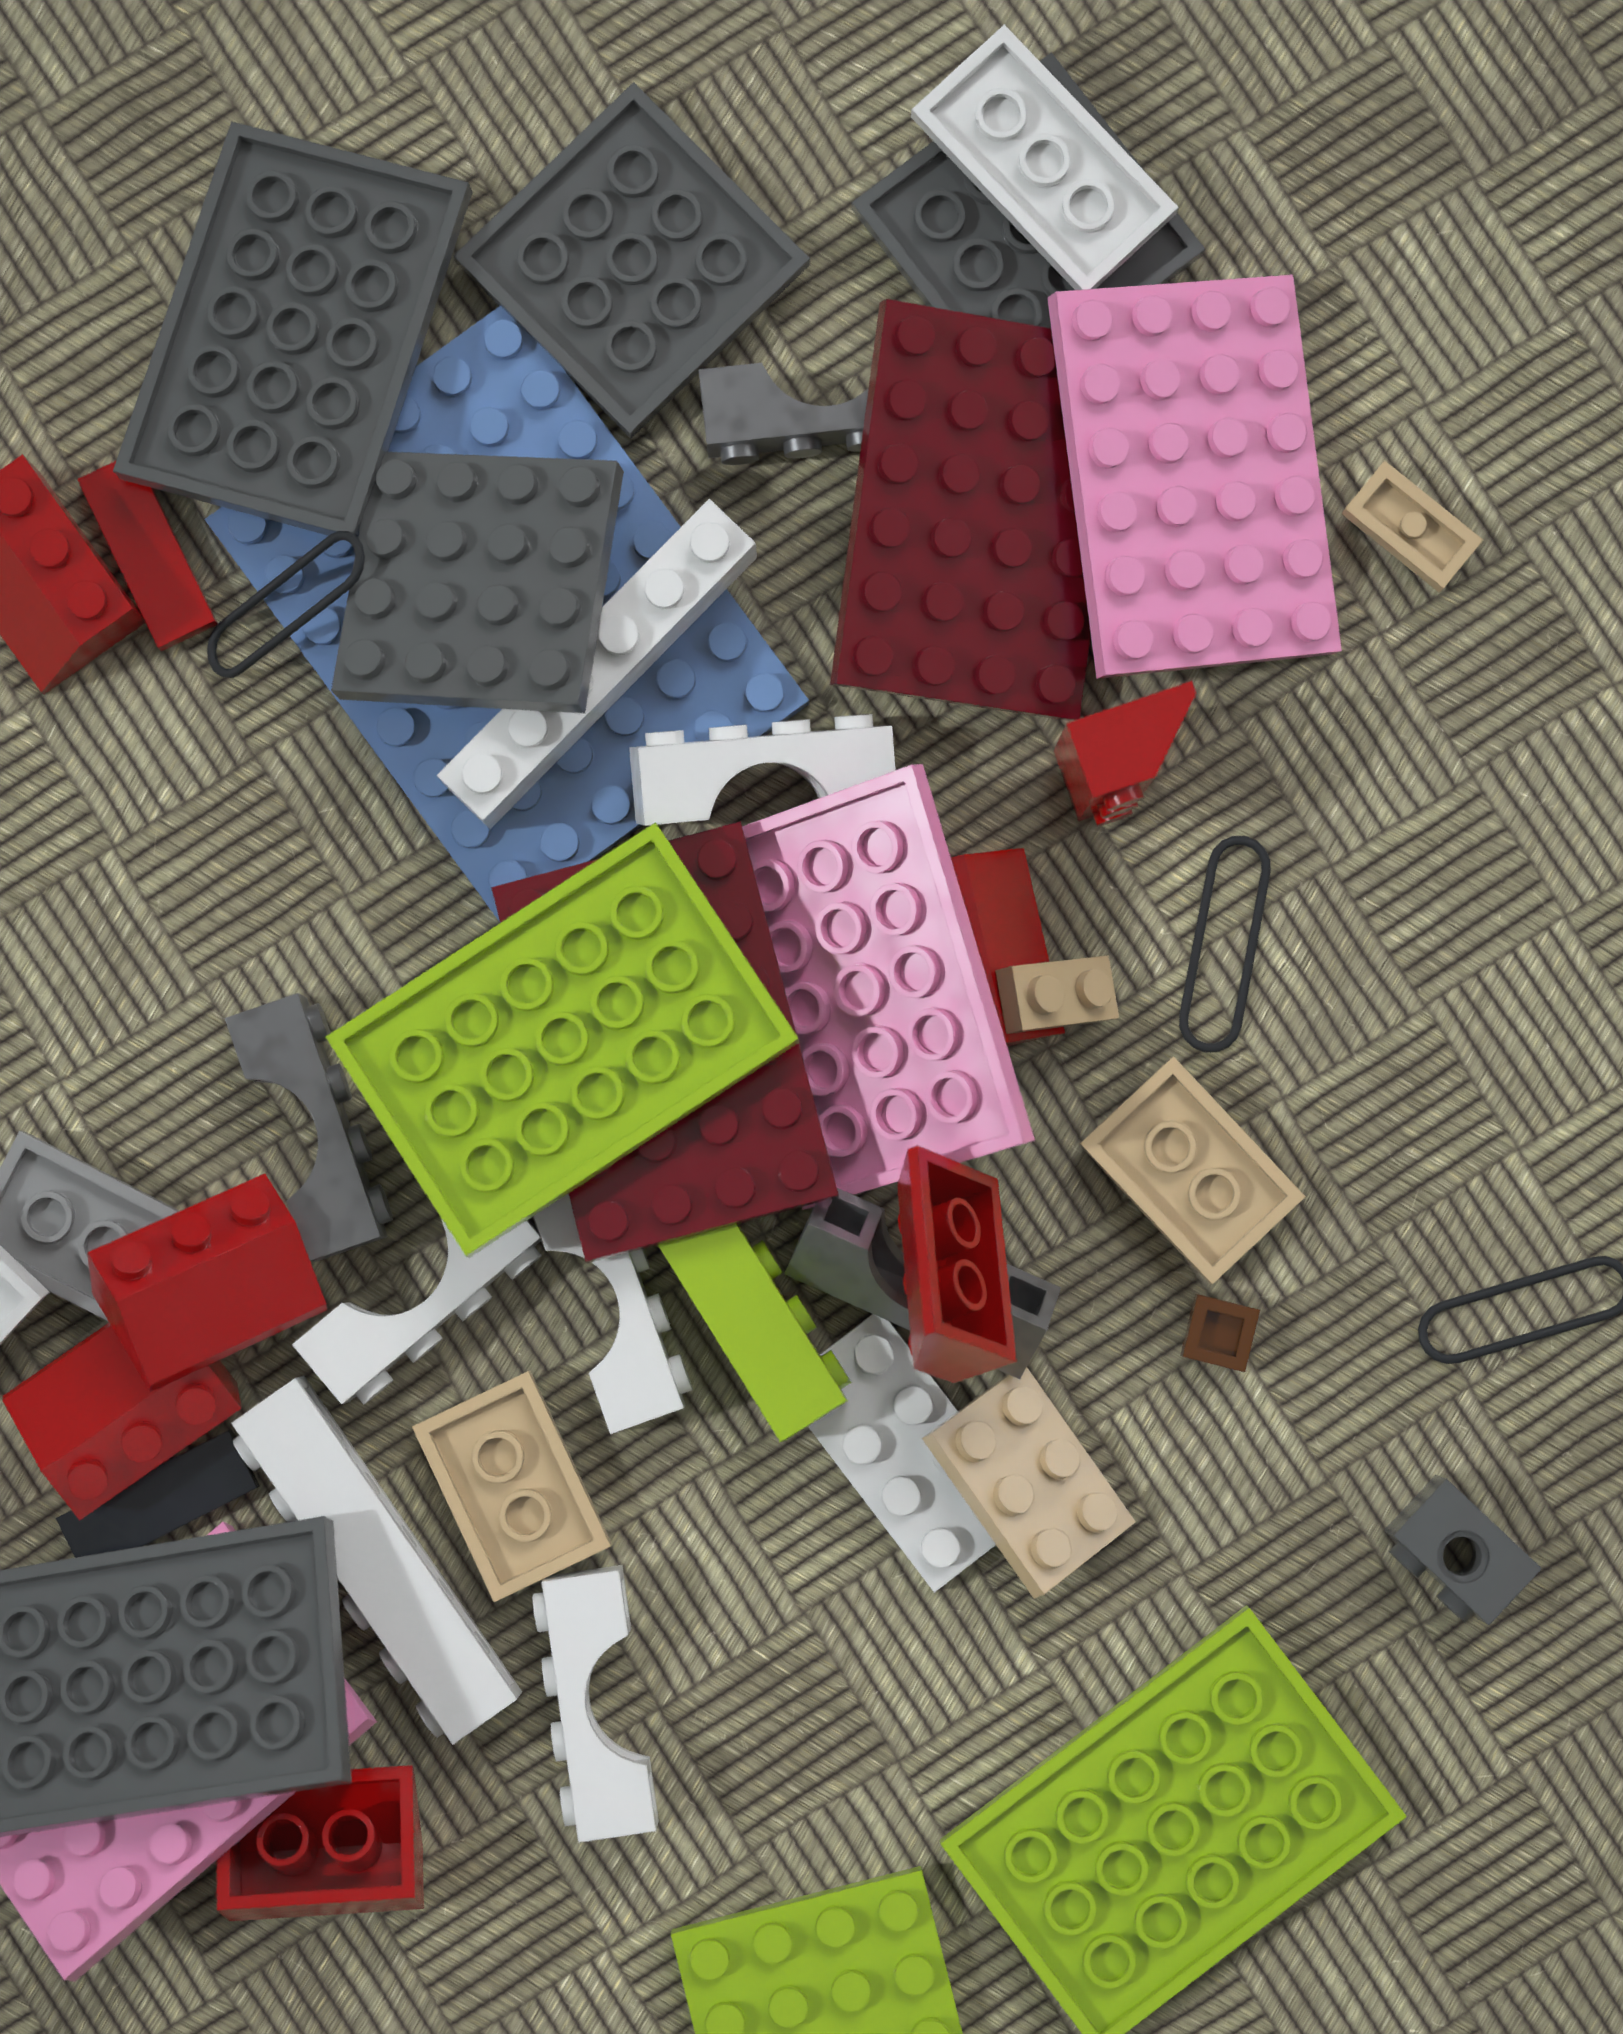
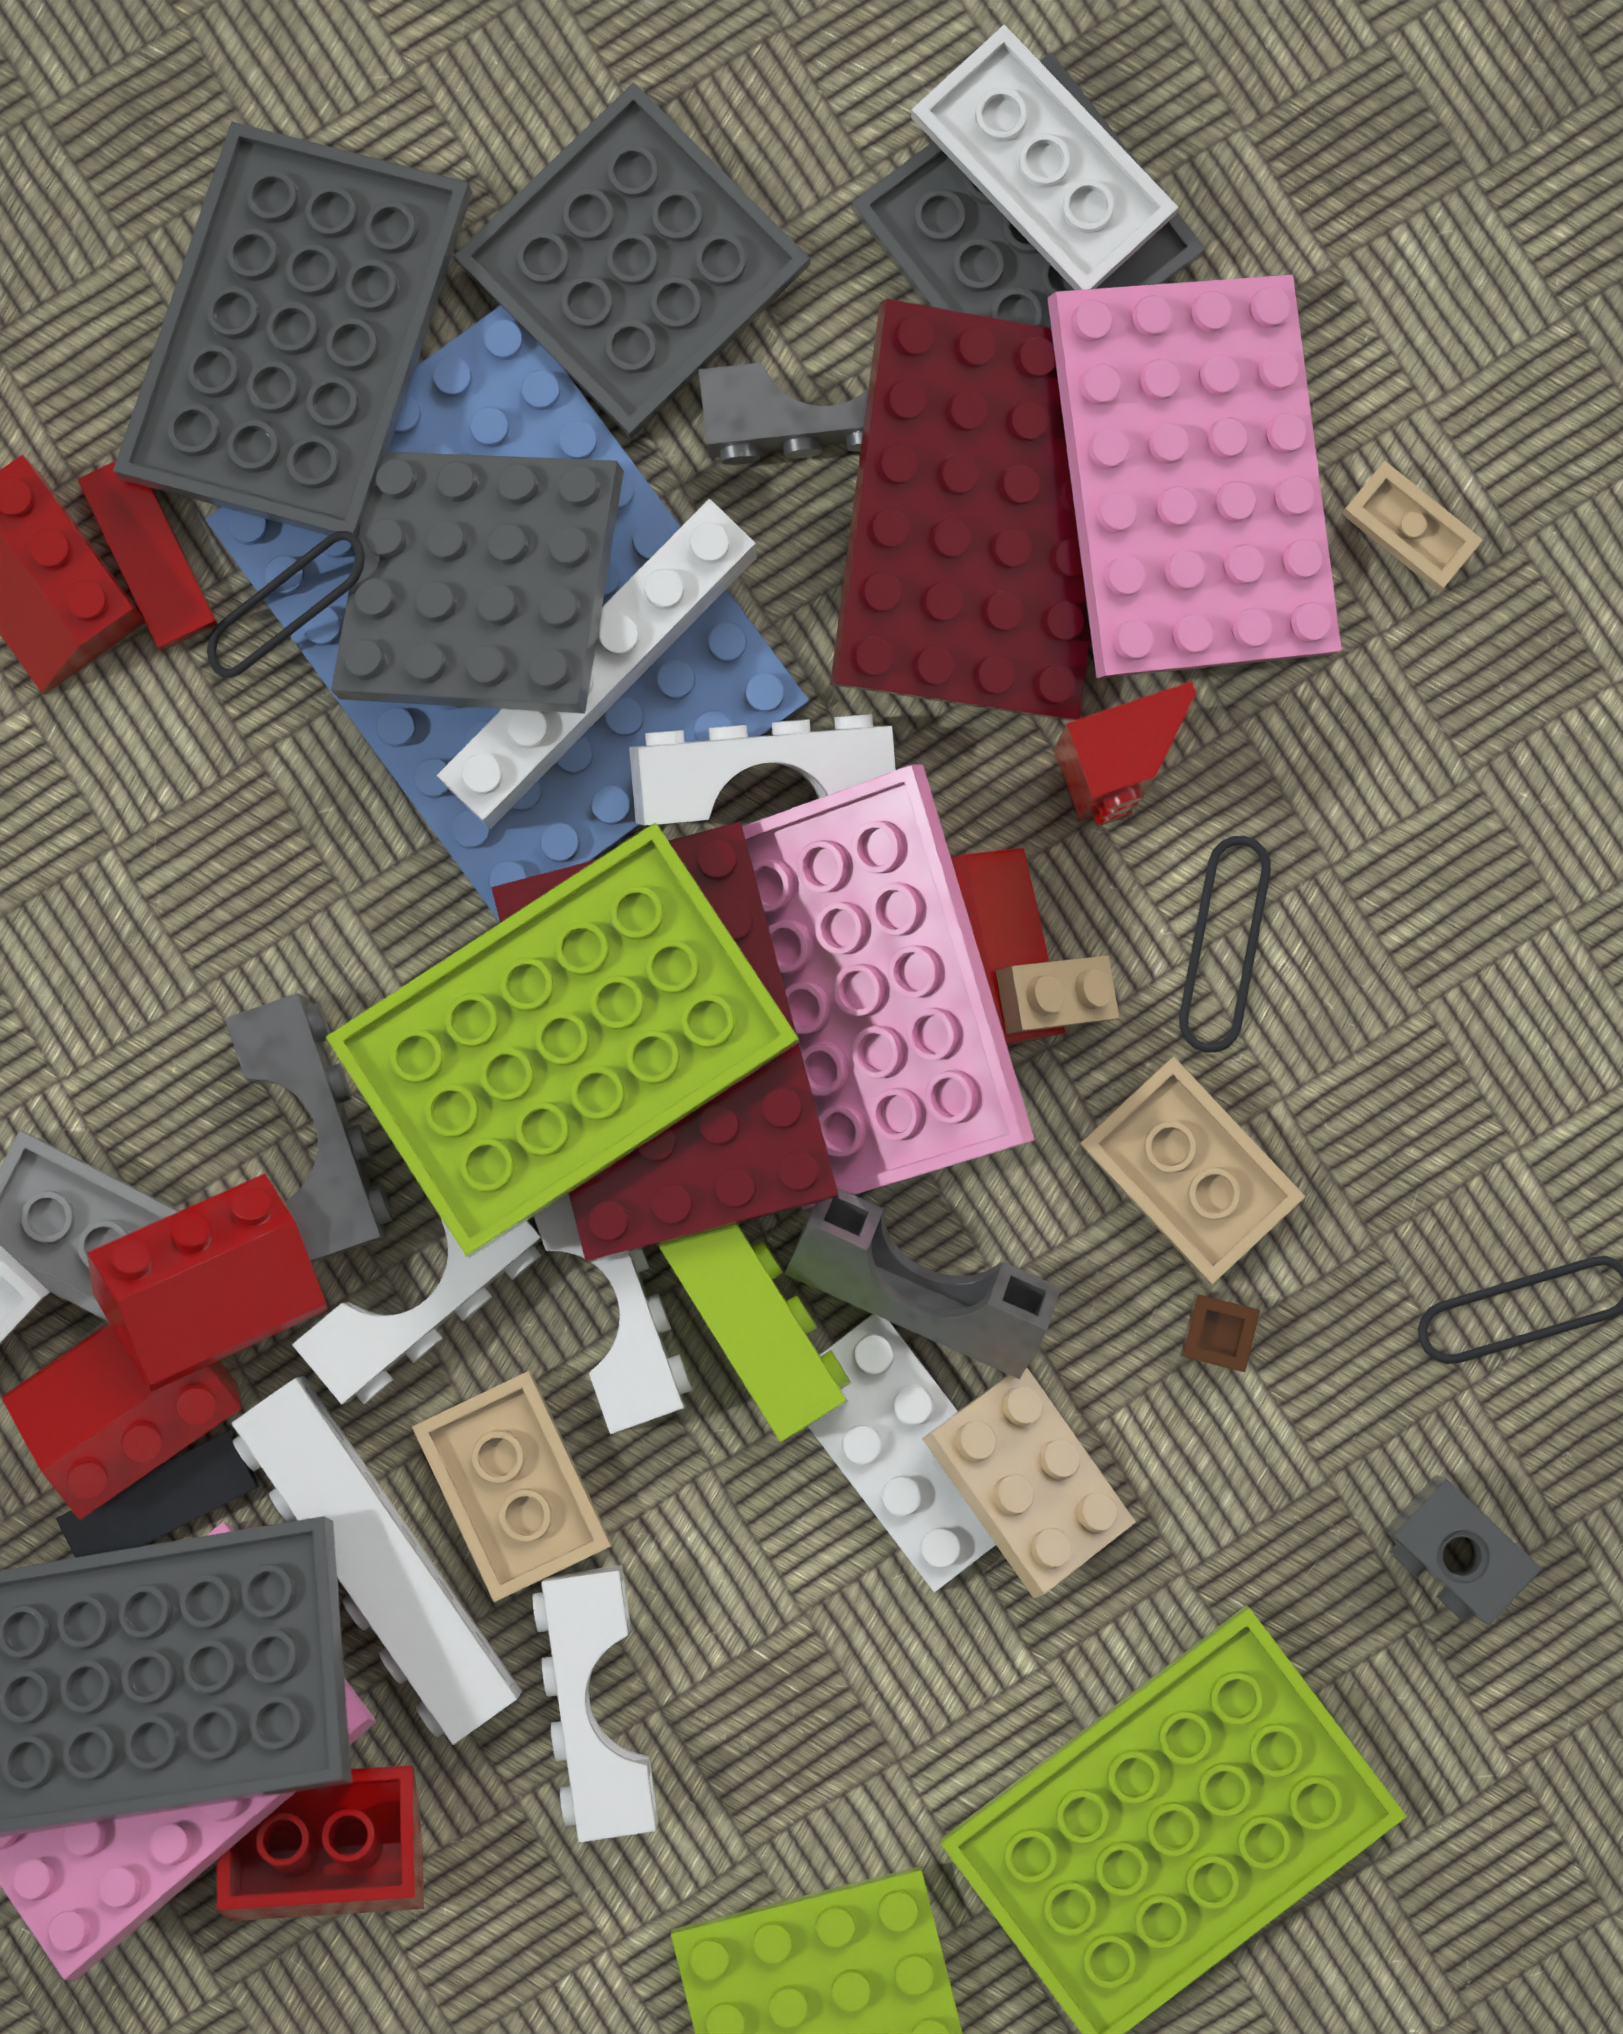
red slope [897,1145,1017,1383] -> none

